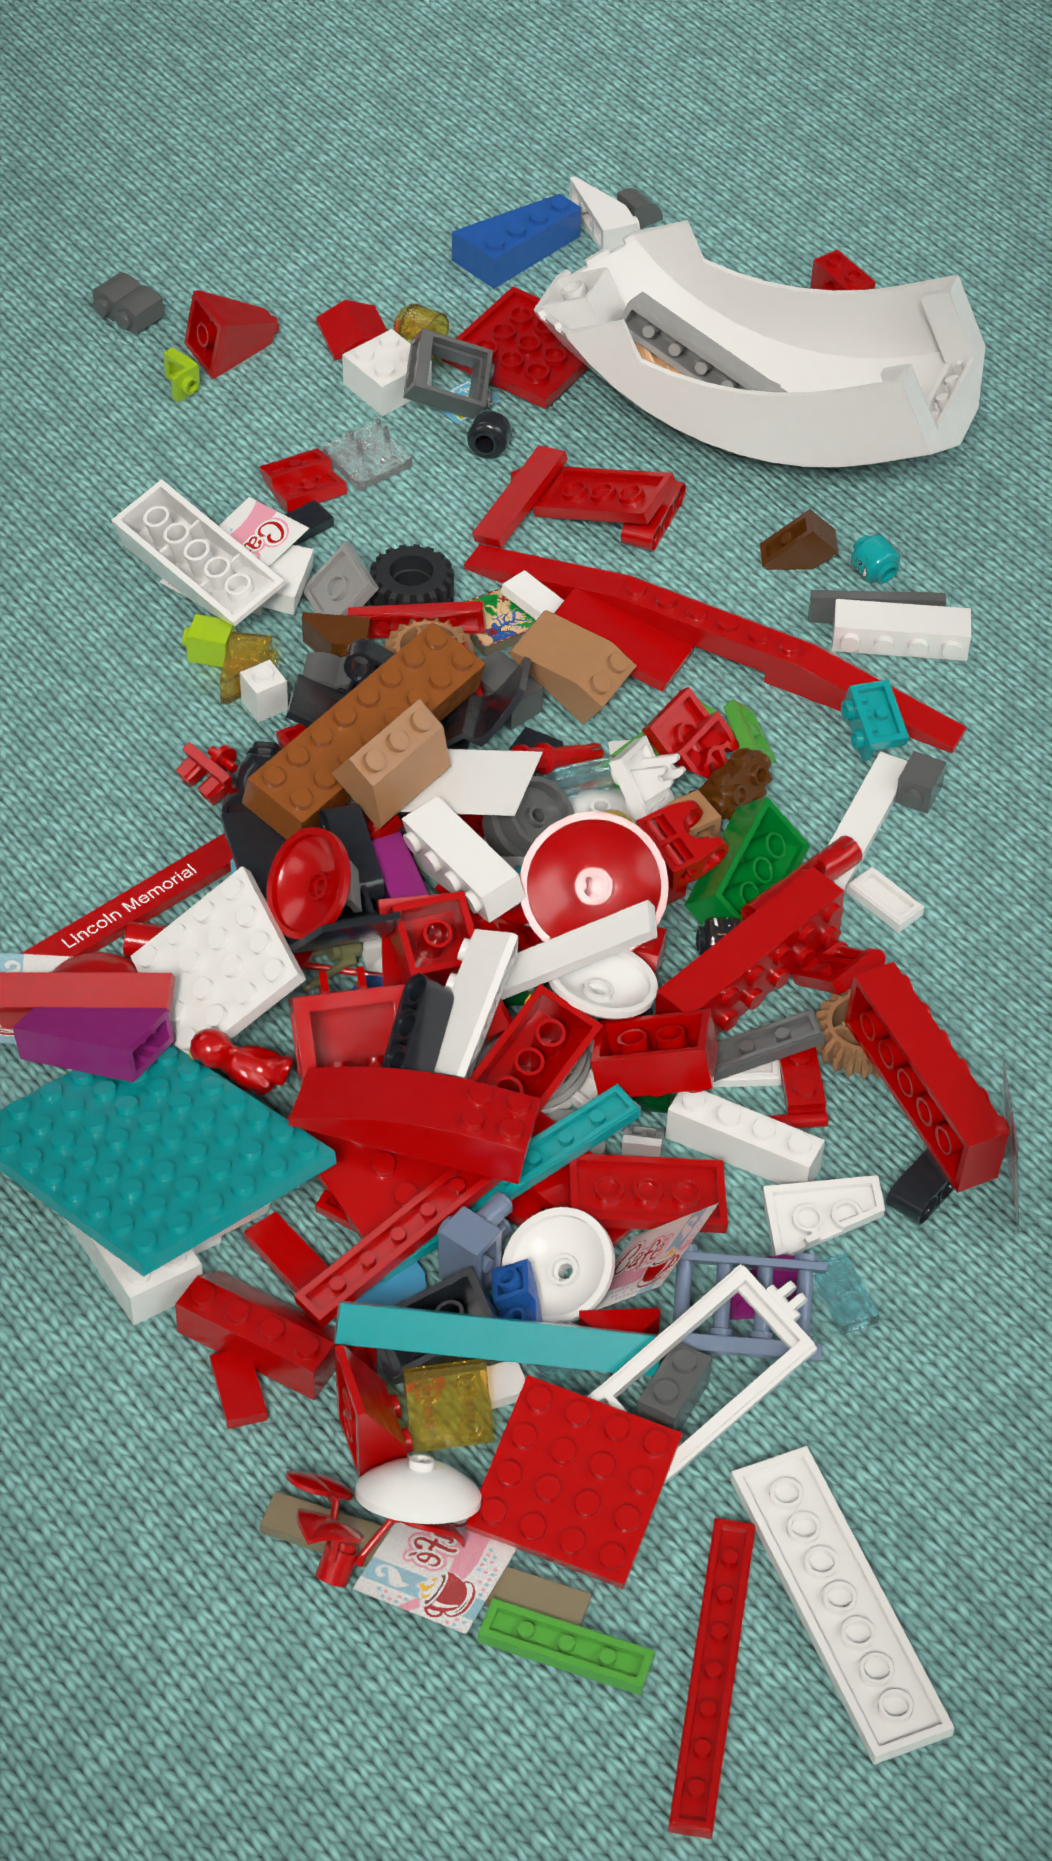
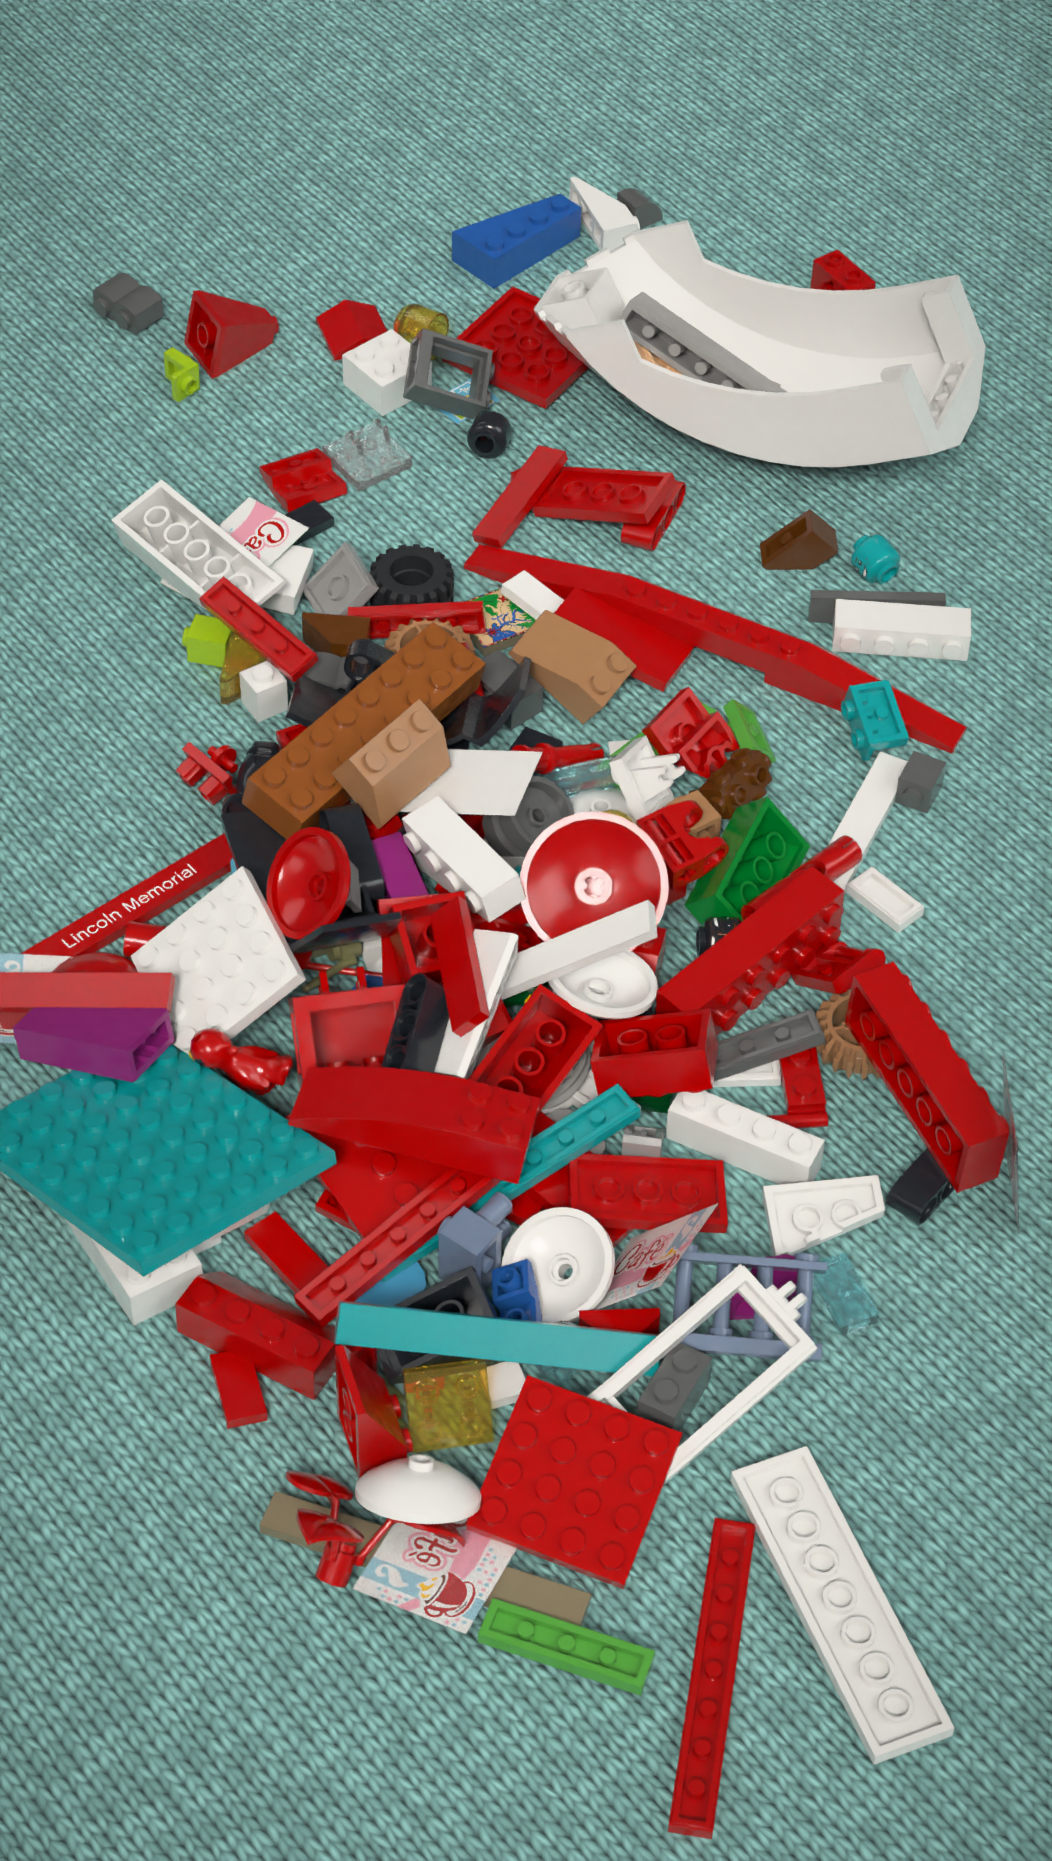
none -> red tile [199,576,319,683]
none -> red tile [430,895,490,1037]

